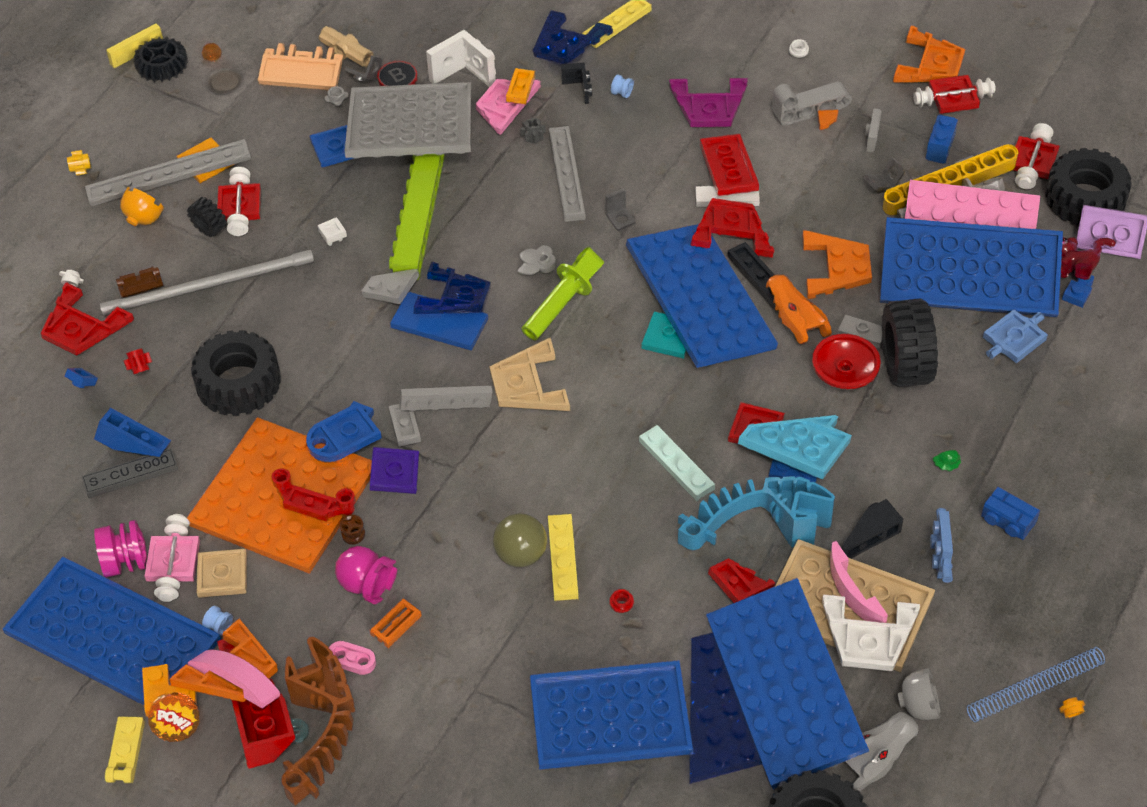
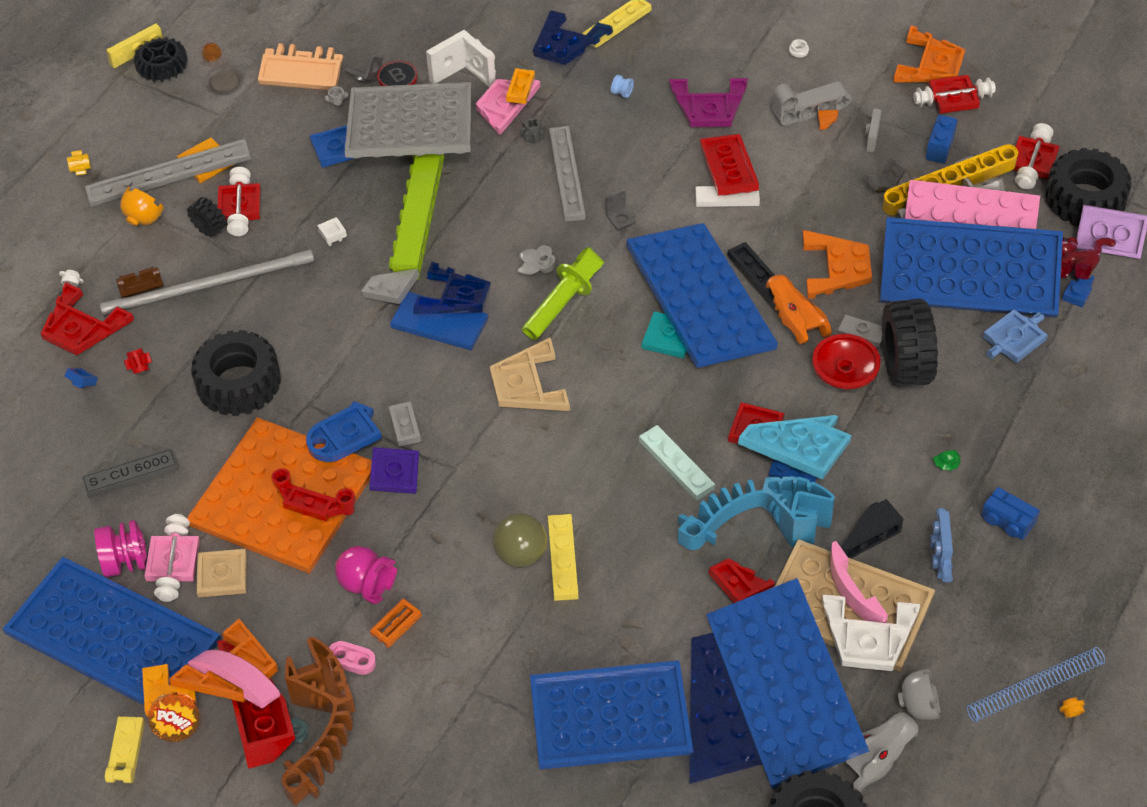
blue slope [94,408,171,457] -> none
light blue wheel [202,606,233,636] -> none
tan piece [319,26,374,67] -> none
reddish brown wheel [340,515,365,545] -> none
light grey plate [399,386,493,411] -> none
black bracket [561,62,592,104] -> none
red plate [610,589,634,613] -> none
red wing [691,198,774,258] -> none

